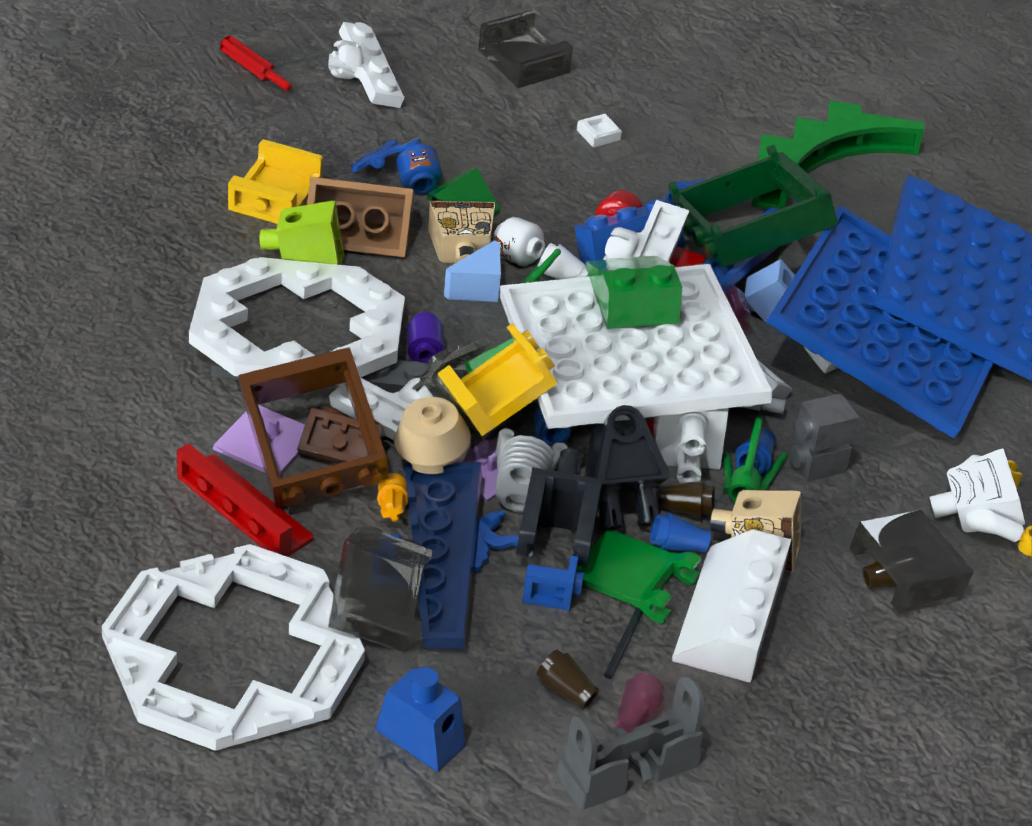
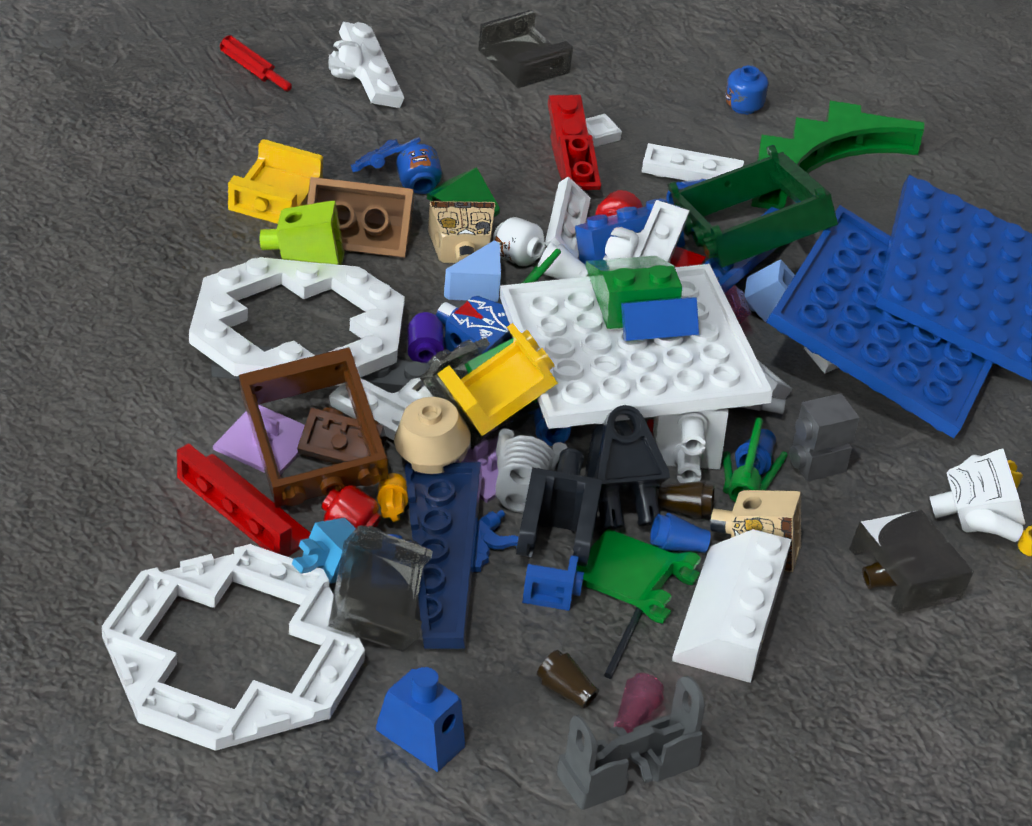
none -> dark azure brick [292,518,373,583]
none -> red head [321,485,382,540]
none -> blue torso [436,296,513,360]
none -> white plate [545,176,591,258]
none -> red slope [548,95,601,190]
none -> blue tile [621,297,699,341]
none -> white plate [642,143,744,181]
none -> blue head [725,65,769,115]

